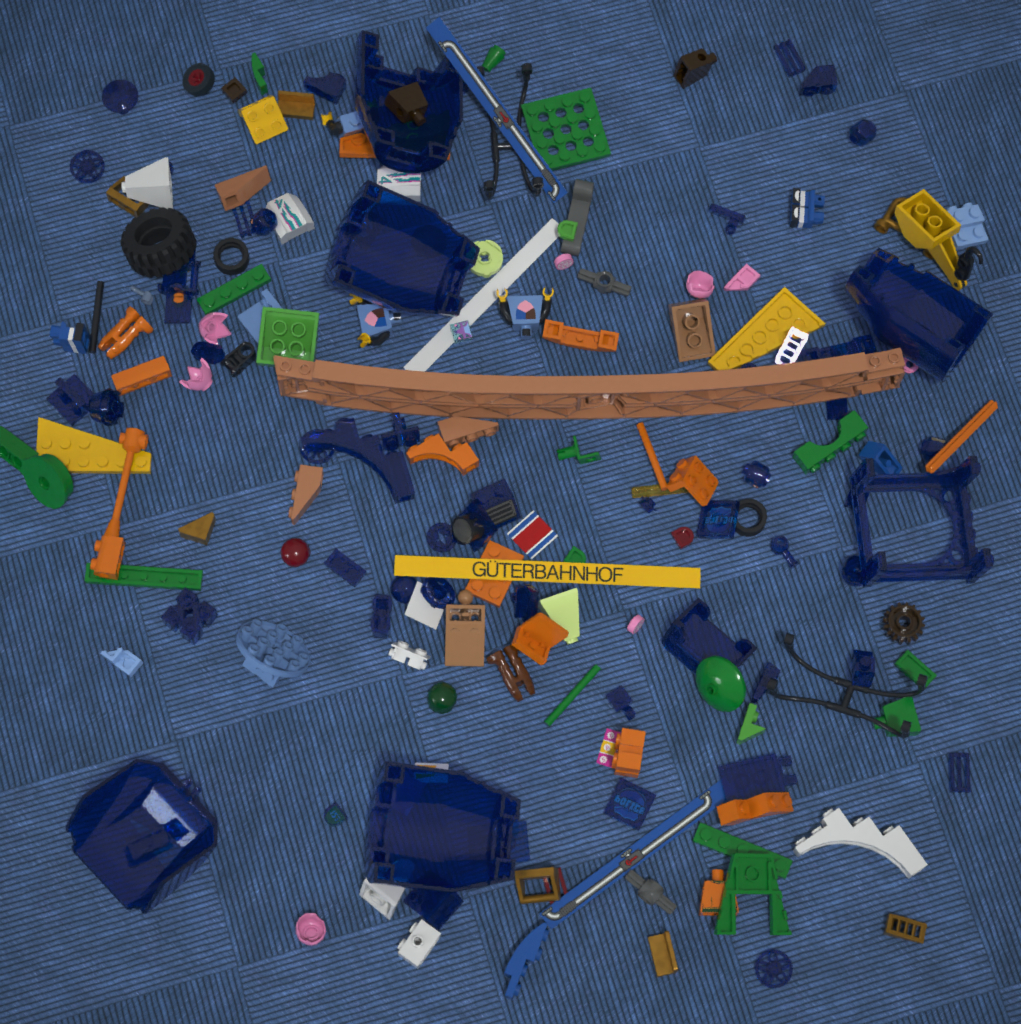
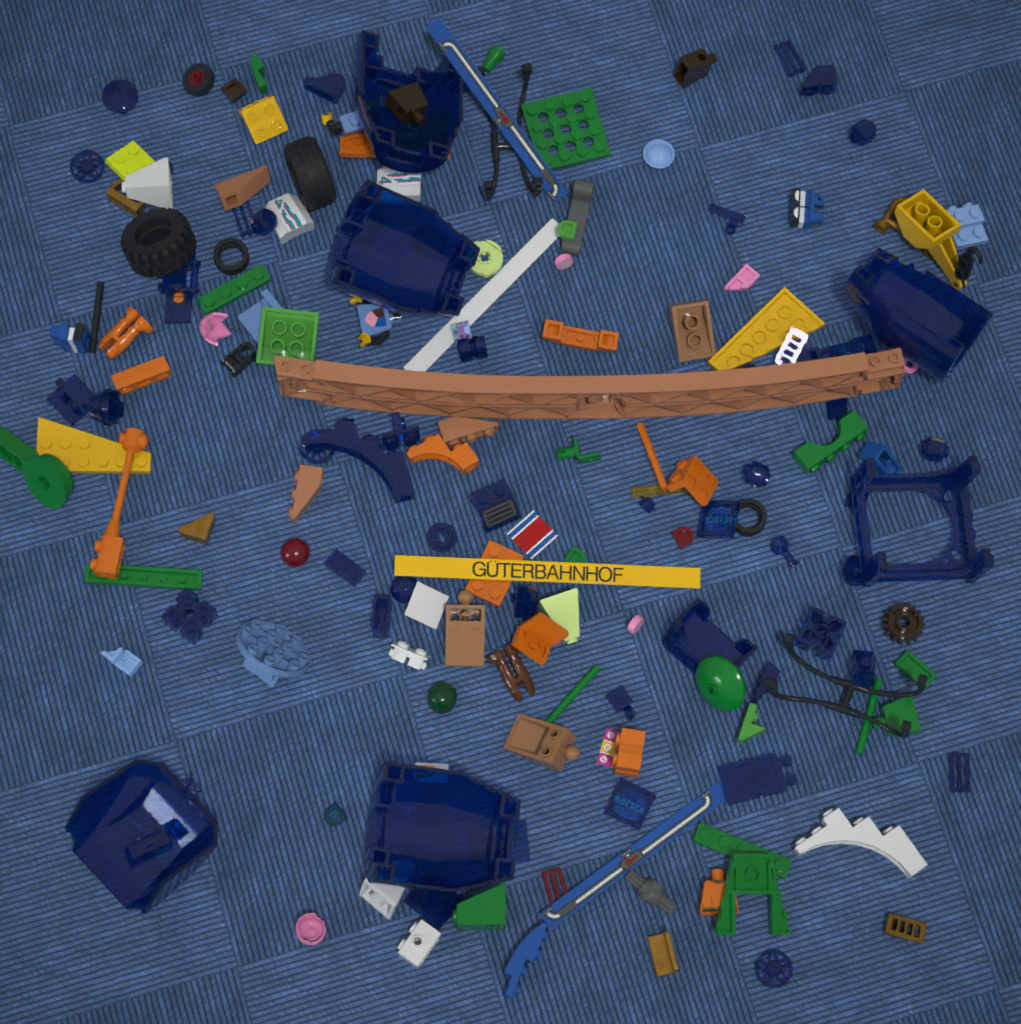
sand blue hand [130,285,153,305] -> none
bright pink piece [179,358,213,391] -> none
clear blue plate [191,341,225,364] -> none
pearl gold panel [278,90,315,120] -> none
clear blue wheel [420,577,455,609] -> none
piece [452,499,498,552] -> none
torso [496,286,554,340] -> none
pearl gold tile [515,867,561,904] -> none
dark grey axle [578,268,631,296] -> none
bright pink hair [686,271,714,299] -> none
orange arch [716,792,794,826] -> none
orange axle [925,400,998,474] -> none
none -> neon yellow plate [105,140,155,182]
none -> black tyre [283,136,337,211]
none -> green slope [453,884,506,931]
none -> clear blue wheel [457,334,488,363]
none -> medium nougat slope [503,713,580,773]
none -> light blue hat [643,139,675,170]
none -> clear blue brick [794,606,847,662]
none -> green bar [855,679,882,755]

